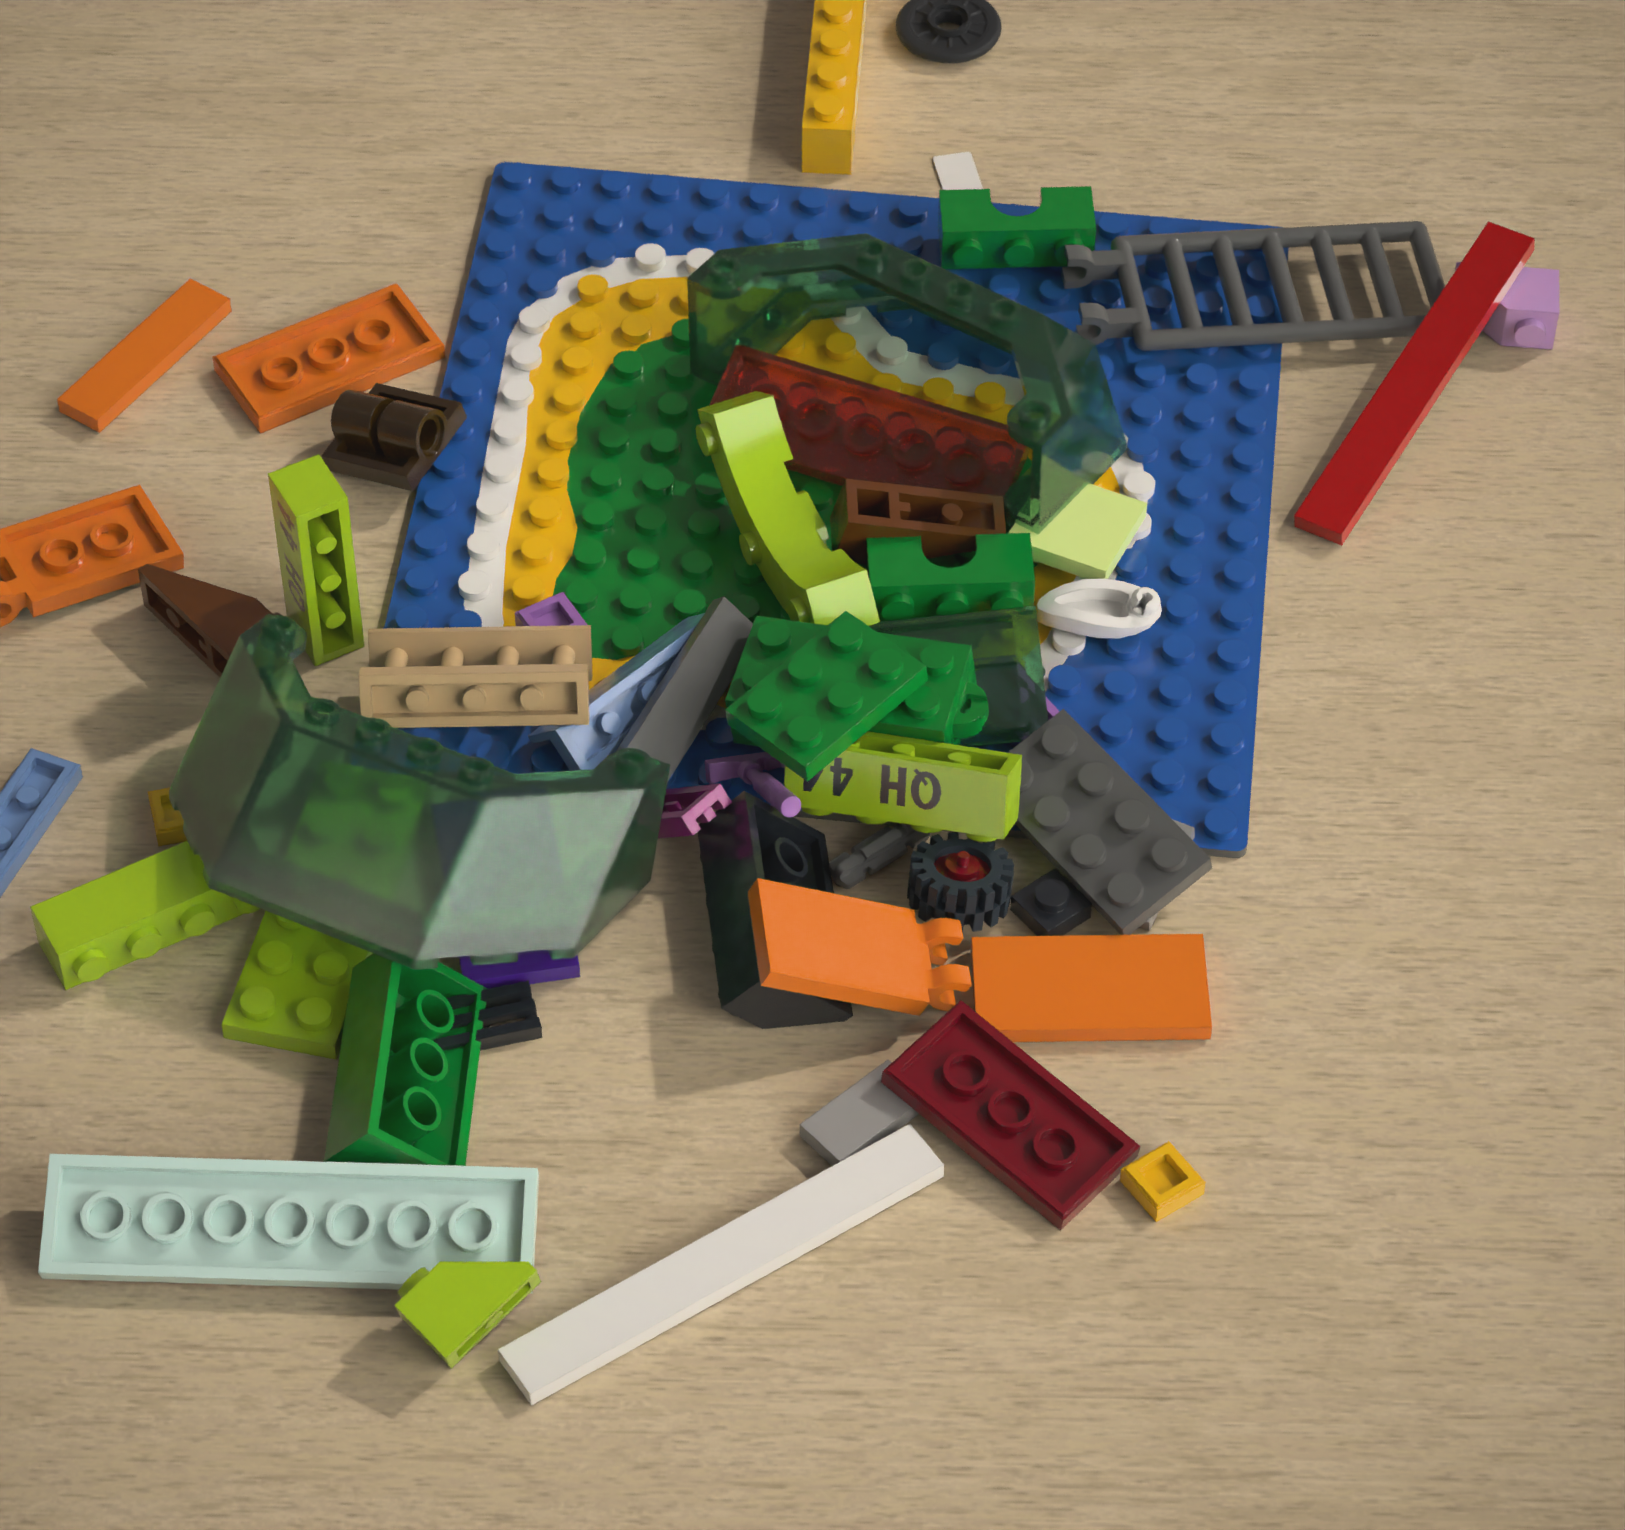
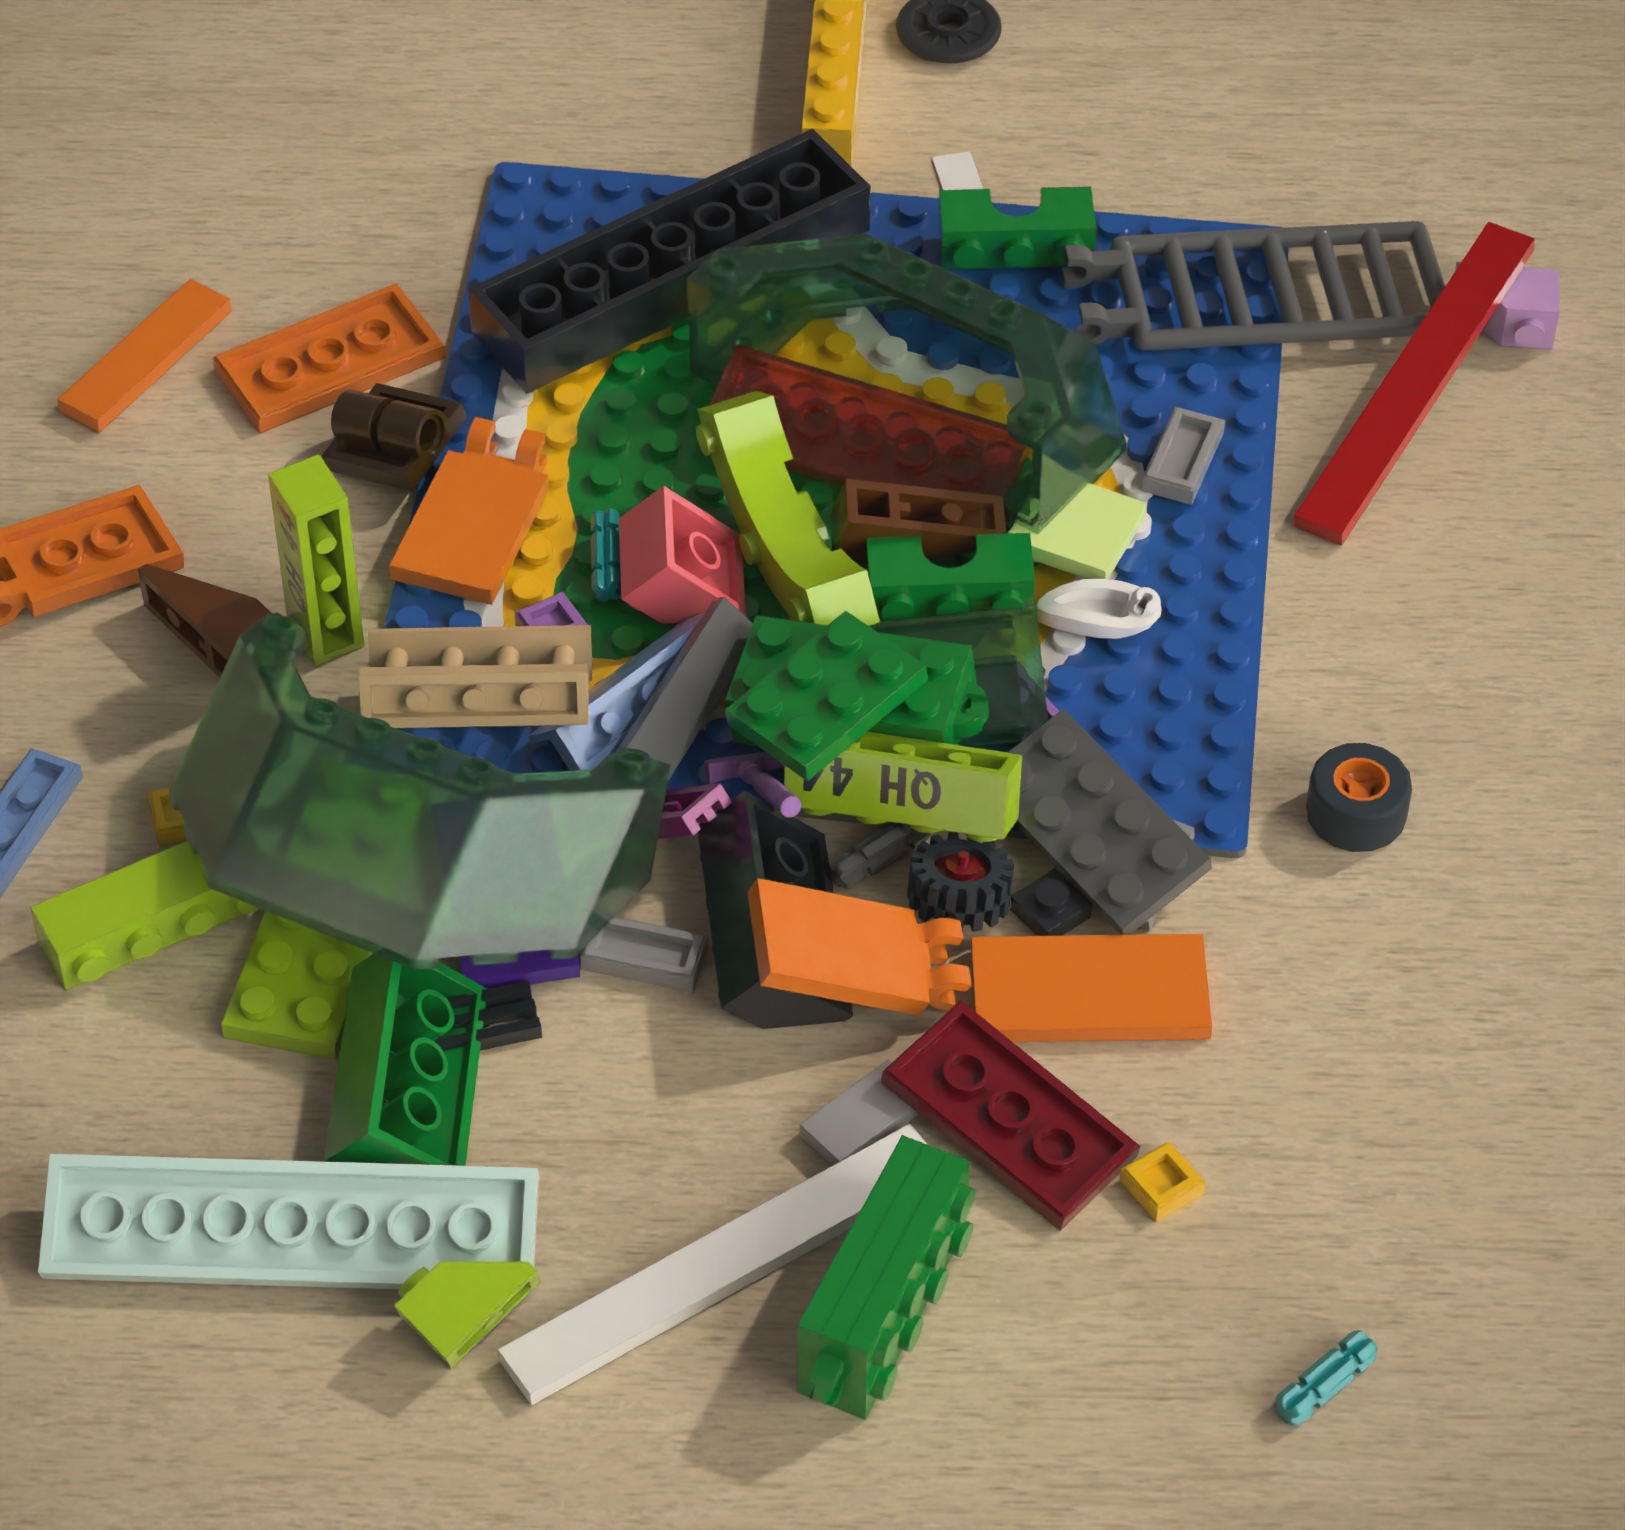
none -> orange tile [389,417,549,605]
none -> black brick [468,128,871,394]
none -> light grey tile [580,913,708,993]
none -> teal axle [591,508,621,602]
none -> coral slope [619,486,746,624]
none -> green piece [797,1135,975,1420]
none -> light grey tile [1141,407,1225,505]
none -> teal axle [1274,1330,1378,1426]
none -> black wheel [1306,743,1412,852]

